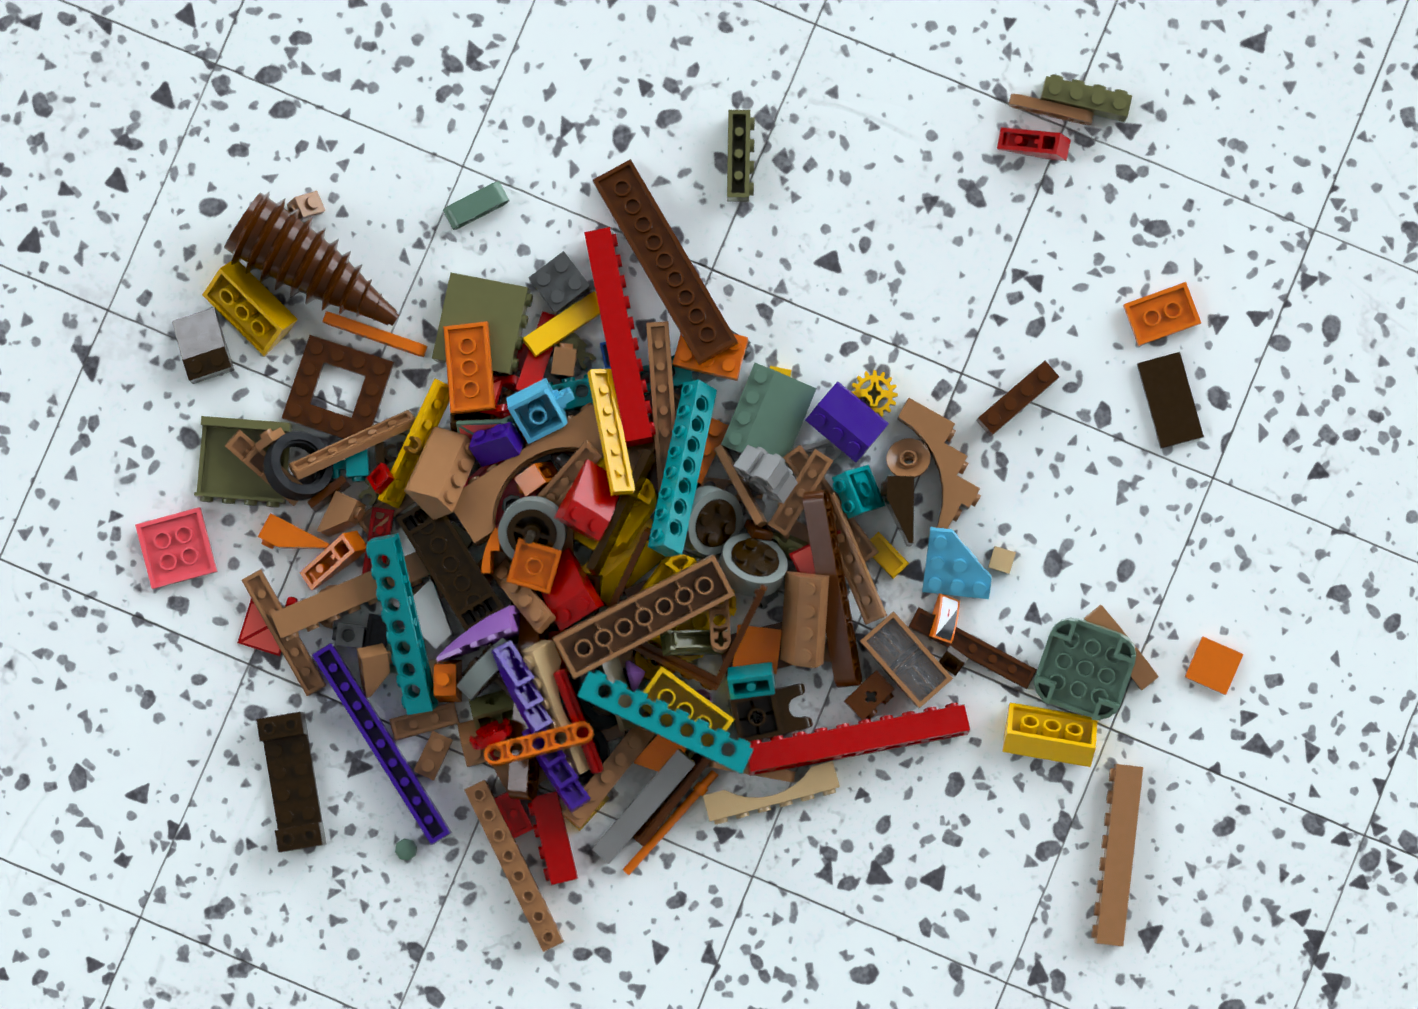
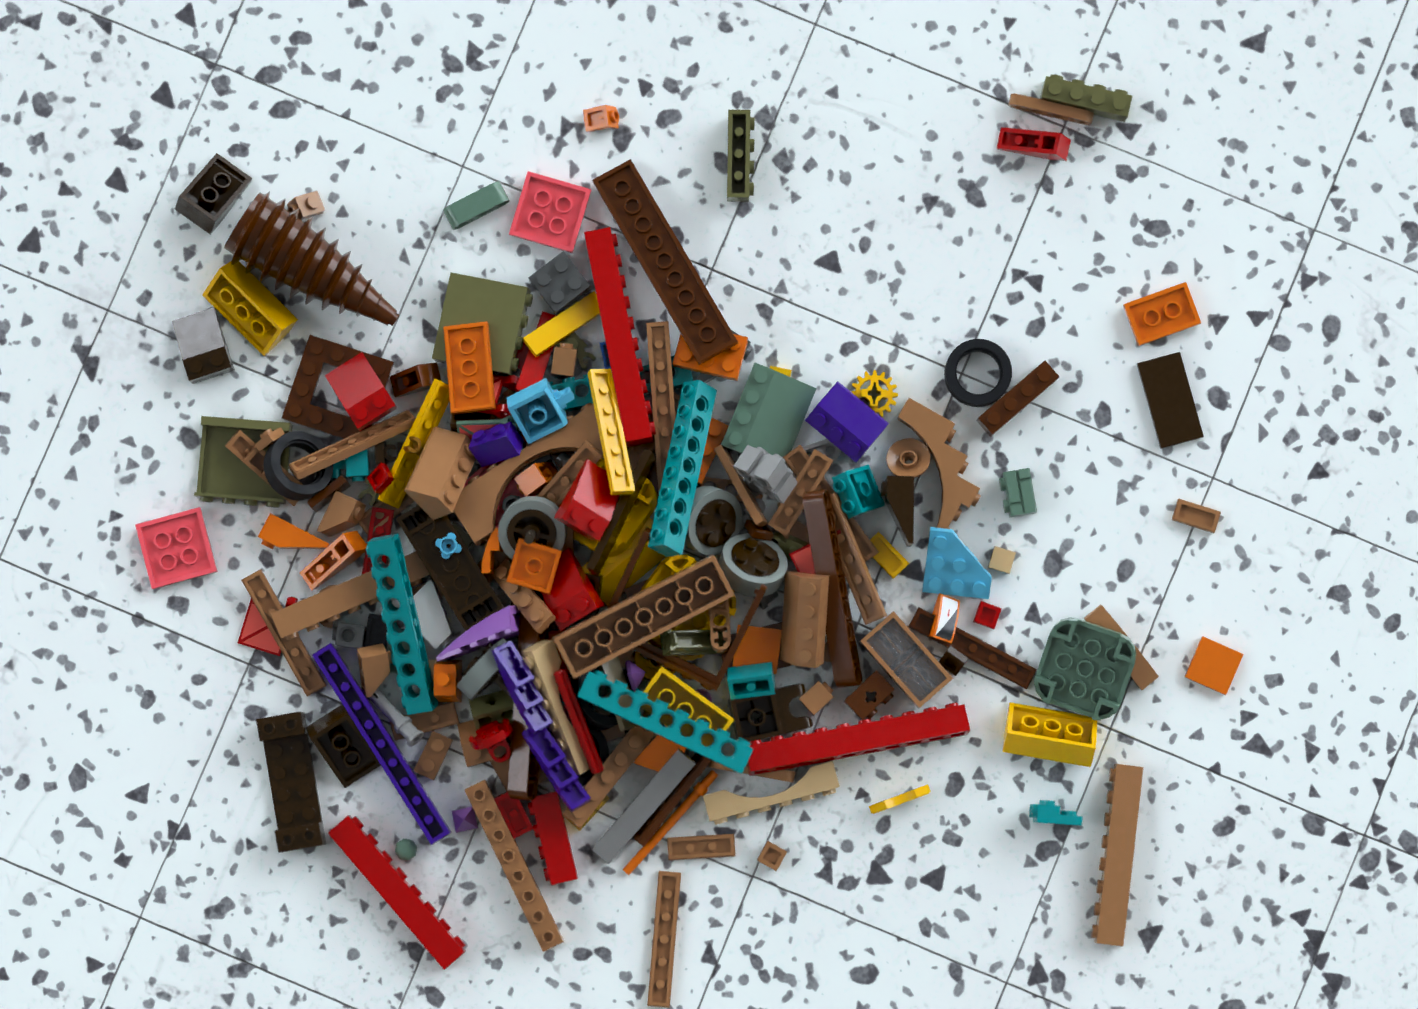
orange beam [322,311,428,357] -> none
orange beam [484,722,593,766] -> none
none -> dark brown slope [175,153,253,235]
none -> dark brown slope [306,704,381,788]
none -> red slope [324,352,398,431]
none -> red brick [328,815,466,970]
none -> light grey pin [368,688,424,747]
none -> reddish brown slope [389,363,441,398]
none -> medium azure plate [435,533,462,559]
none -> medium lavender slope [452,807,478,833]
none -> coral plate [509,171,591,254]
none -> orange bracket [583,105,619,132]
none -> medium nougat tile [647,871,681,1008]
none -> medium nougat tile [667,834,735,860]
none -> medium nougat plate [757,841,787,871]
none -> medium nougat brick [799,681,834,716]
none -> yellow tile [869,784,931,814]
none -> black tyre [944,339,1012,407]
none -> red tile [973,601,1002,630]
none -> sand green brick [999,468,1037,518]
none -> teal plate [1029,800,1082,825]
none -> medium nougat tile [1171,499,1221,534]

